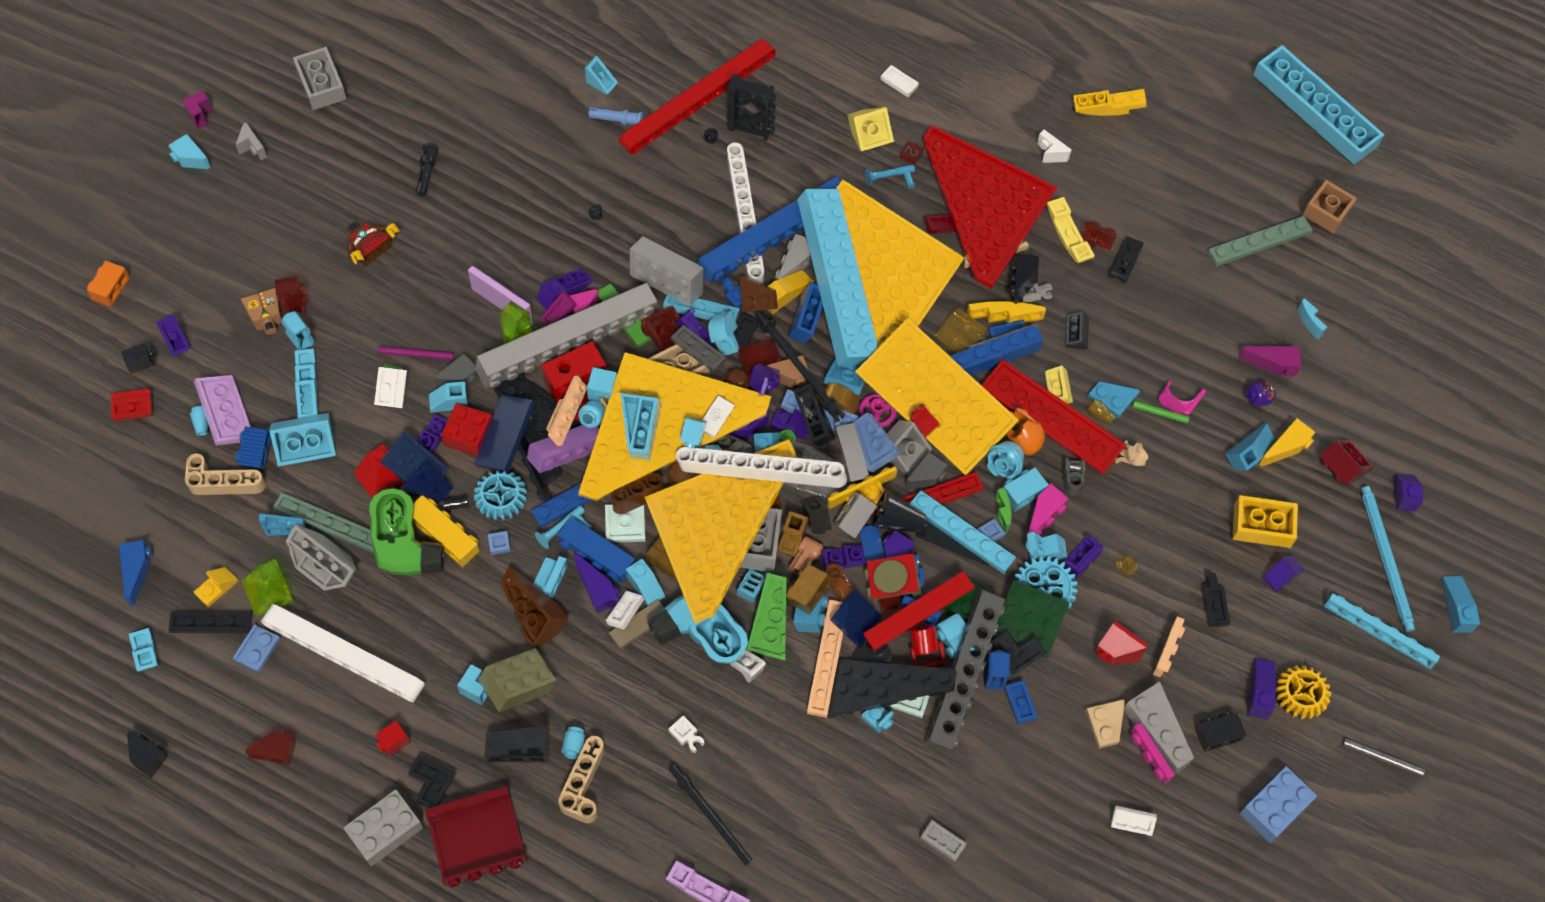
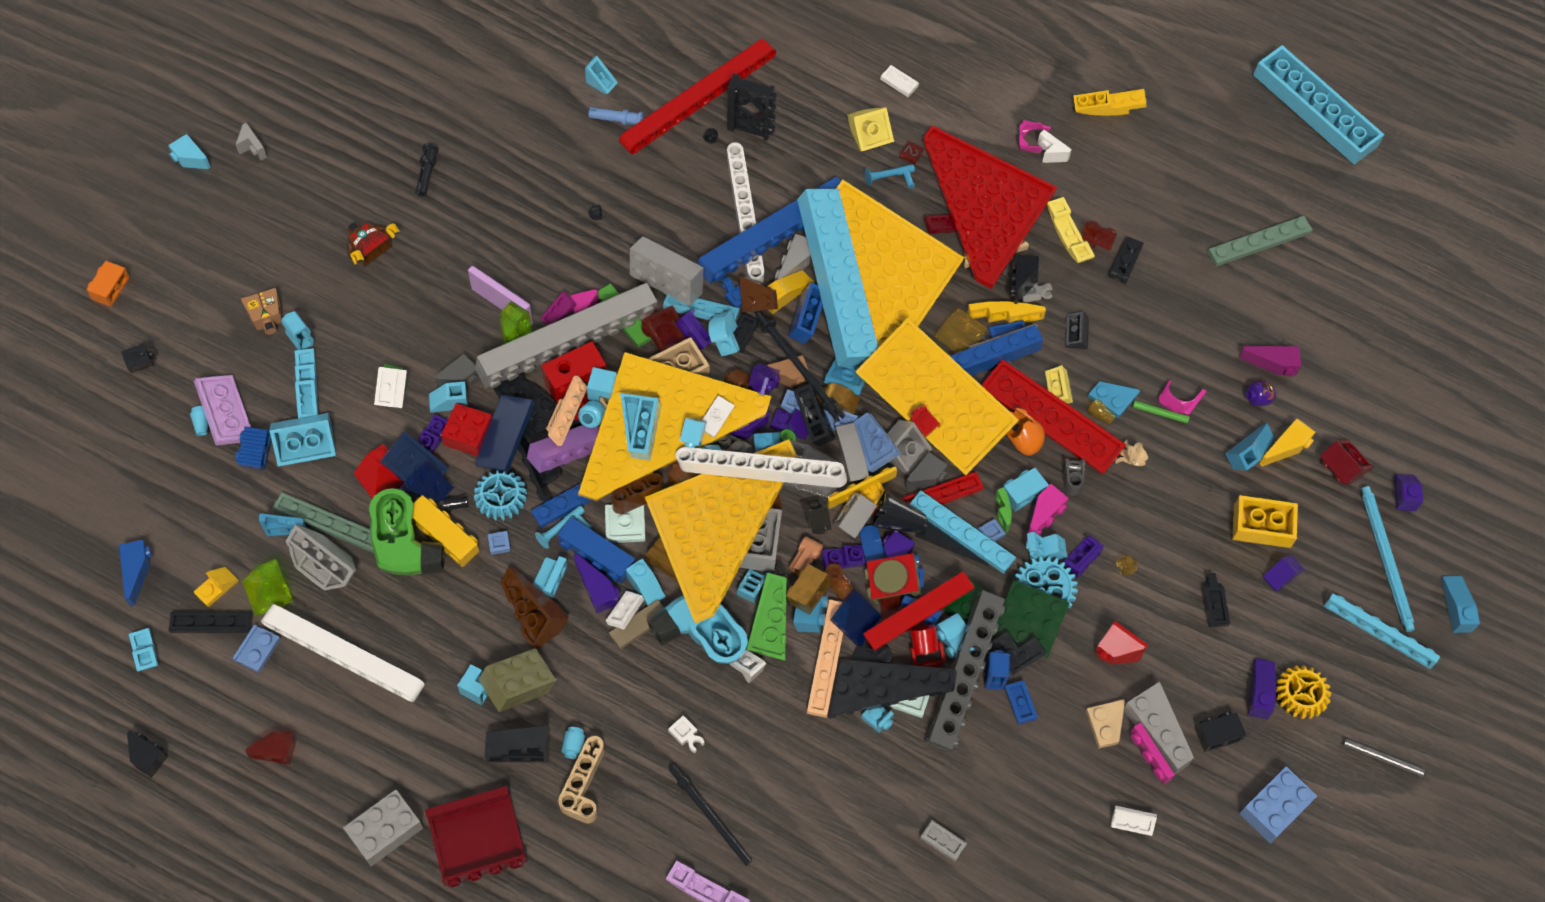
red plate [111,388,153,422] -> none
dark purple slope [155,314,190,356] -> none
magenta piece [183,91,213,129] -> none
tan beam [185,453,266,495] -> none
clear red brick [275,276,308,315] -> none
light grey brick [293,47,346,110] -> none
red brick [375,721,410,757] -> none
magenta bar [378,346,454,360] -> none
black plate [408,756,456,809] -> none
dark purple slope [536,268,593,310] -> none
dark grey tile [671,325,726,373] -> none
clear red brick [738,339,781,375] -> none
pearl gold brick [777,511,809,558] -> none
dark pink piece [859,394,896,427] -> none
medium azure cone [987,441,1024,480] -> none
light nougat plate [1153,617,1185,677] -> none
medium azure slope [1297,298,1327,340] -> none
medium nougat brick [1303,180,1357,234] -> none
none -> dark pink helmet [1019,120,1051,153]

